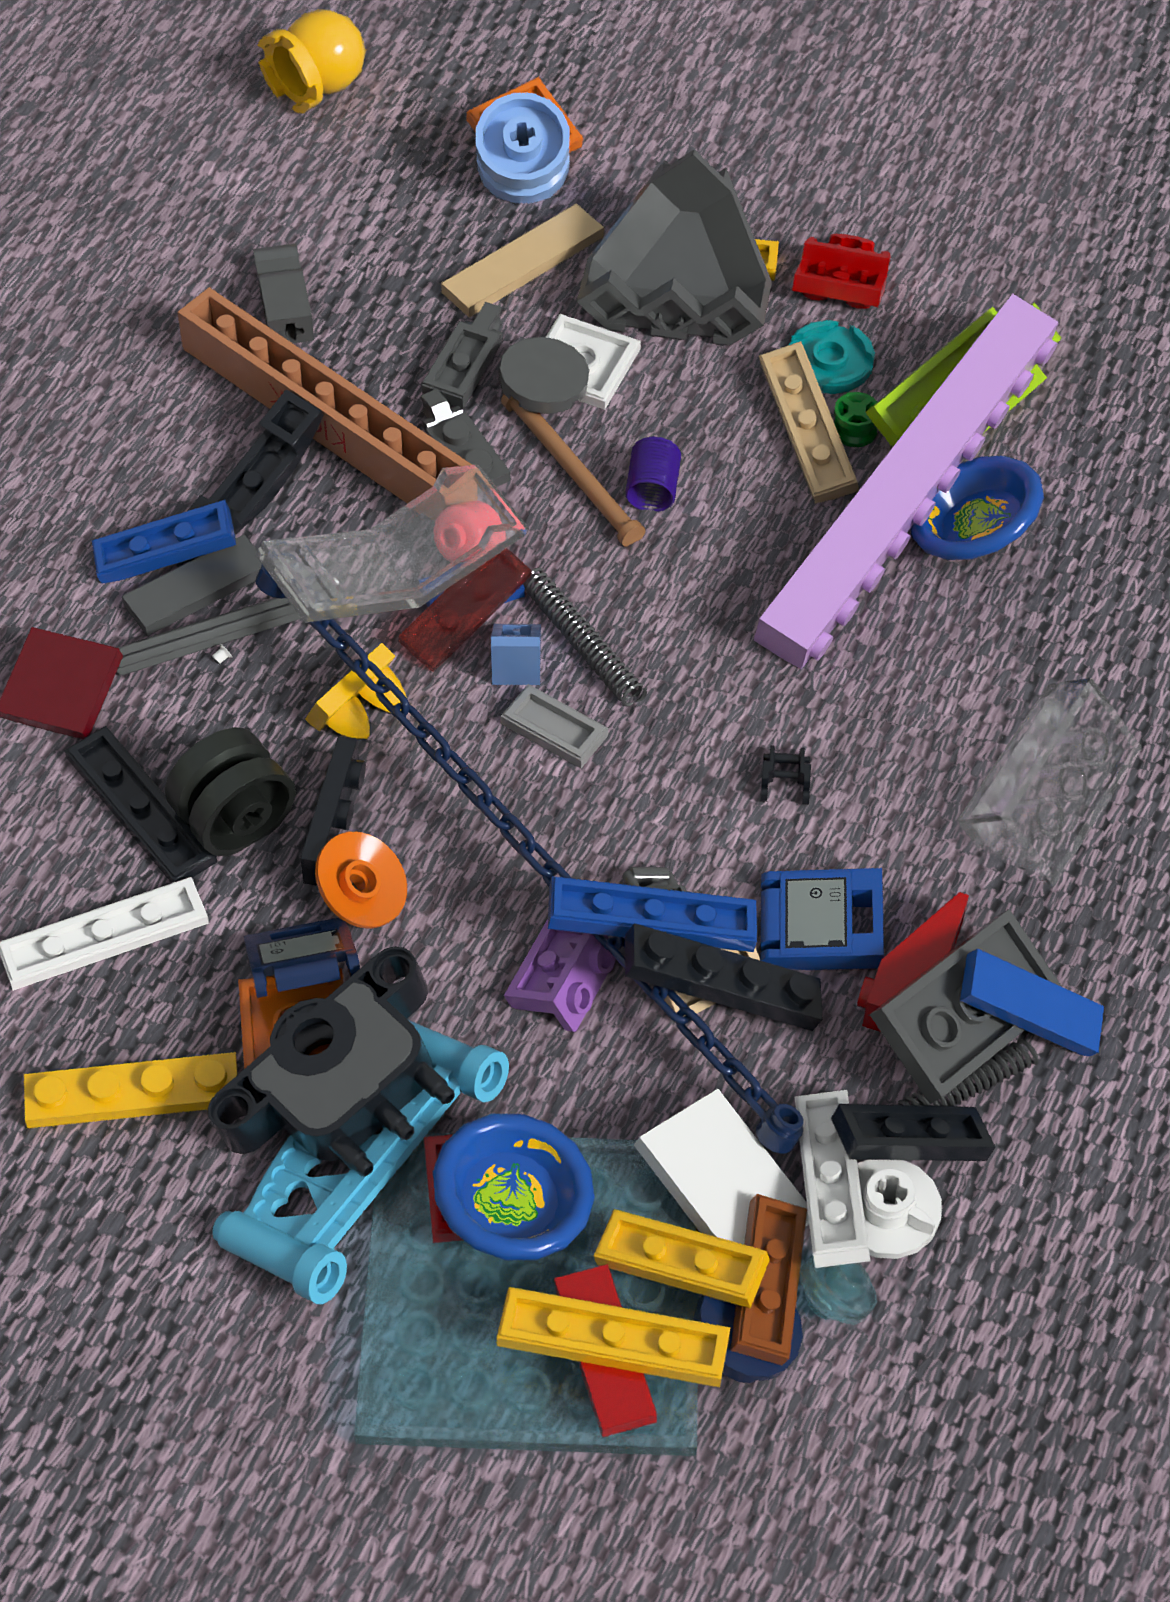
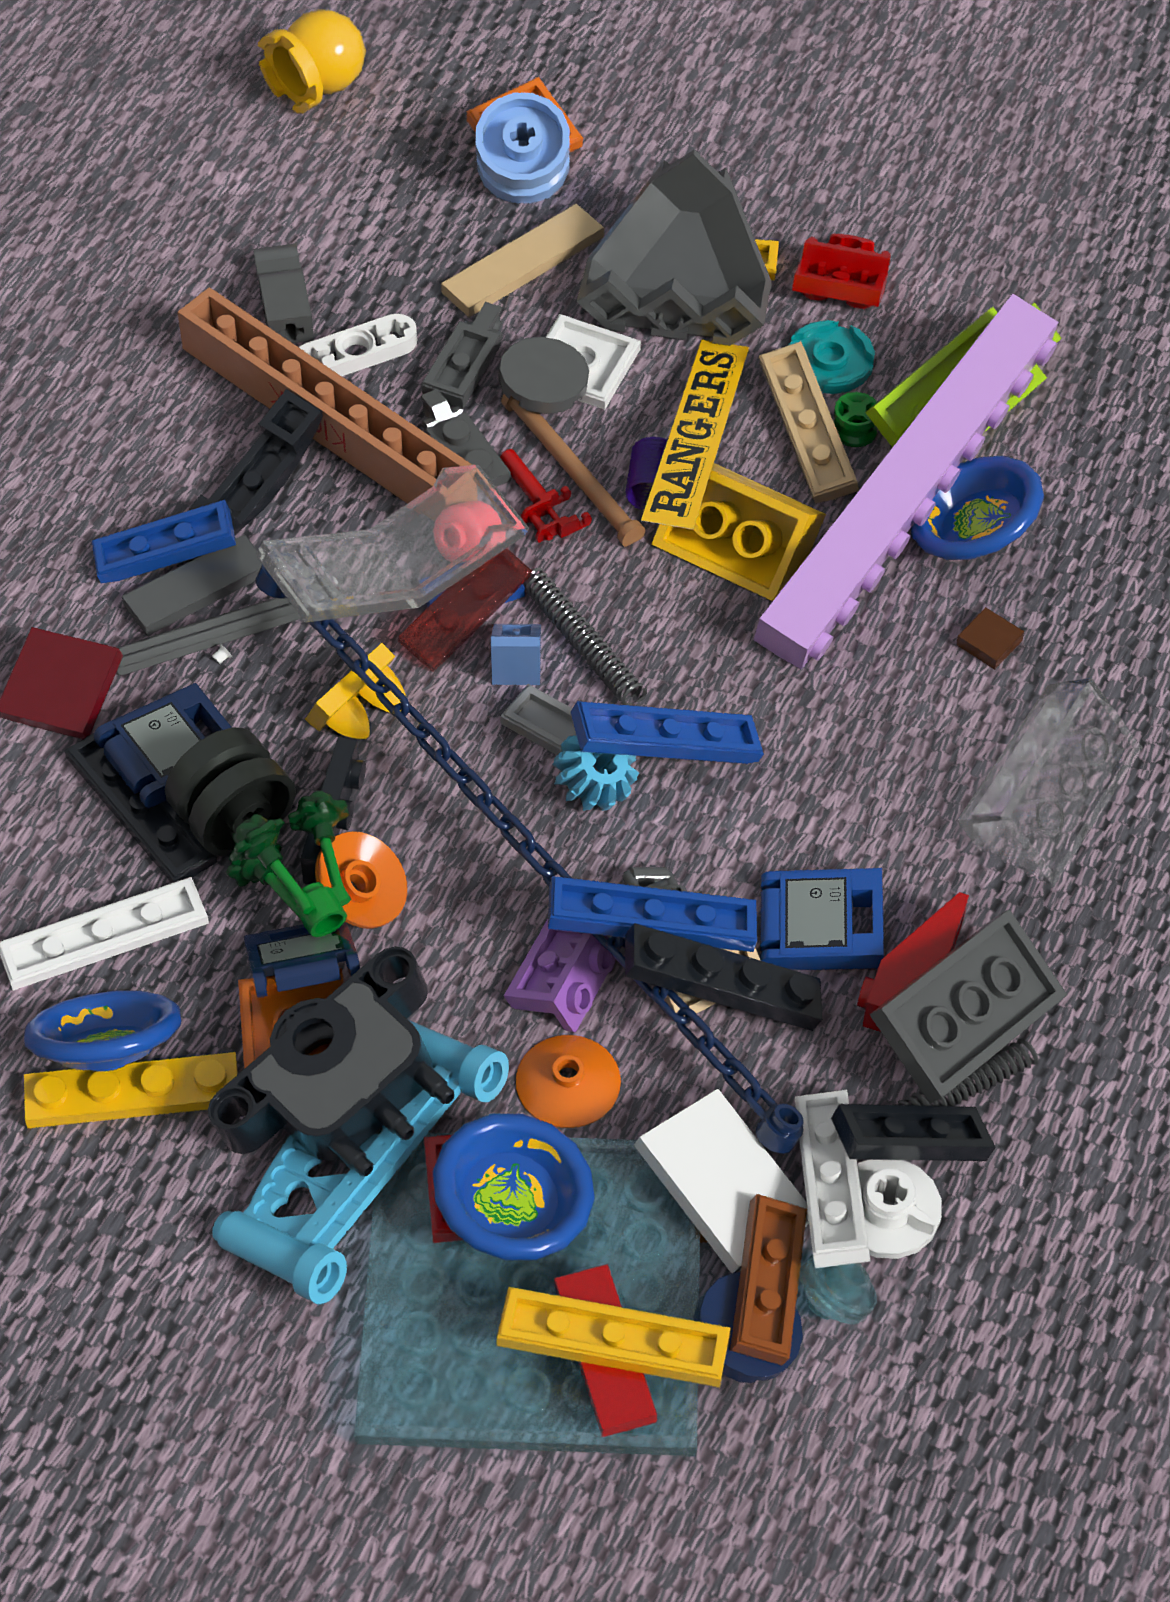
yellow tile [593,1209,770,1308] -> none
black piece [760,745,811,805] -> none
blue tile [960,949,1104,1057] -> none
none -> blue piece [24,990,181,1071]
none -> dark blue container [94,683,232,808]
none -> plant [226,791,351,937]
none -> white beam [299,314,417,376]
none -> red piece [500,449,592,543]
none -> orange dish [516,1035,621,1128]
none -> medium azure gear [552,735,639,811]
none -> blue tile [570,701,764,764]
none -> yellow sticker [641,339,749,529]
none -> yellow slope [651,463,826,601]
none -> reddish brown tile [956,607,1024,670]

